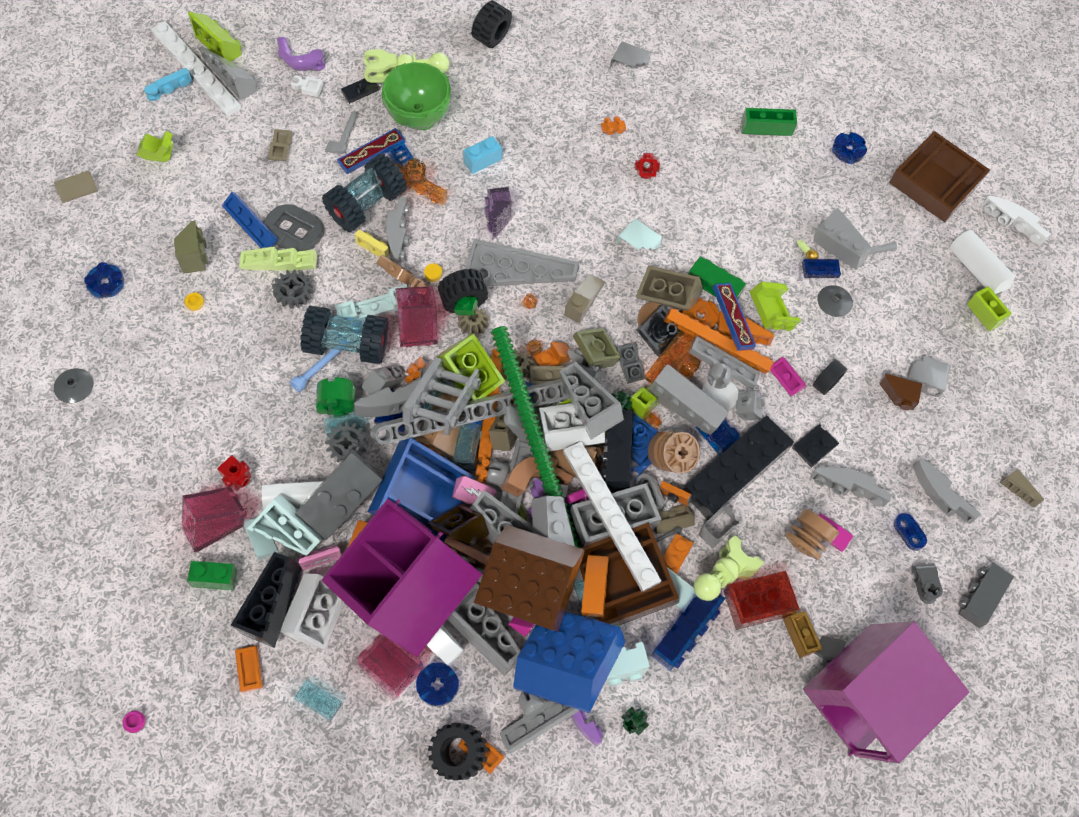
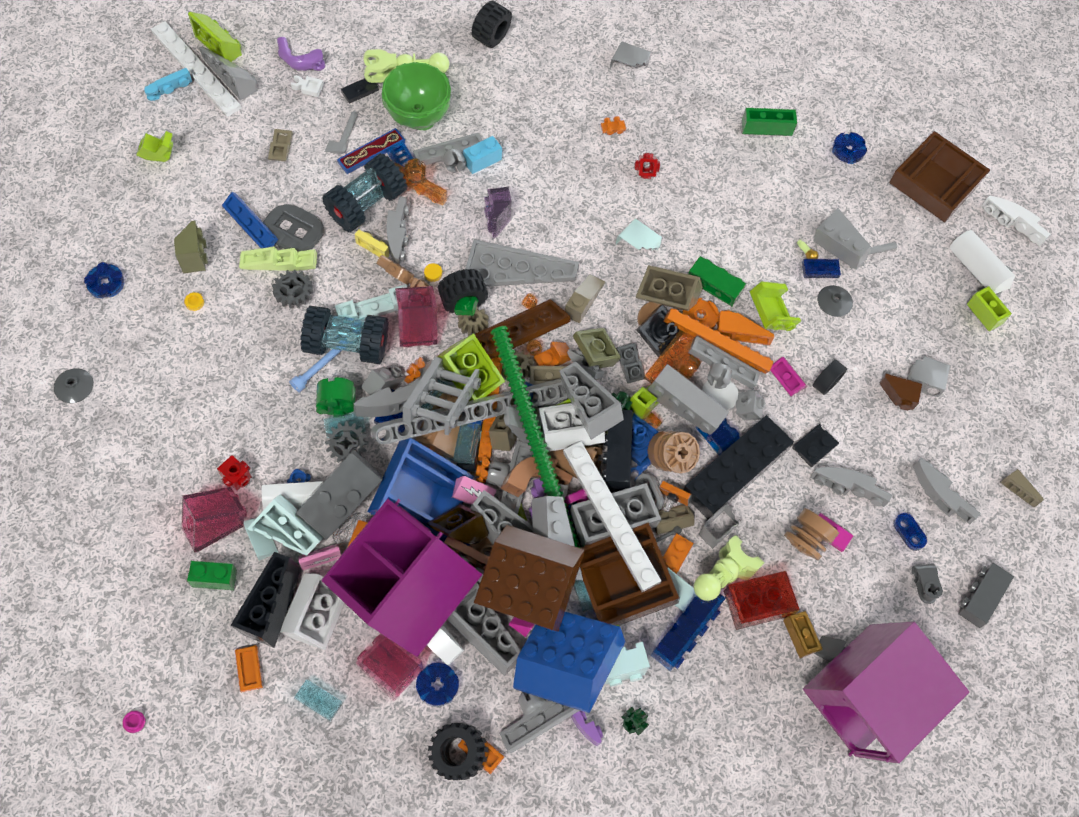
dark tan slope [54,171,98,203] -> none
orange slope [581,555,609,617] -> none
tile [713,283,756,351] -> none
none -> blue plate [287,469,311,483]
none -> light grey plate [413,133,483,173]
none -> reddish brown plate [456,299,571,359]

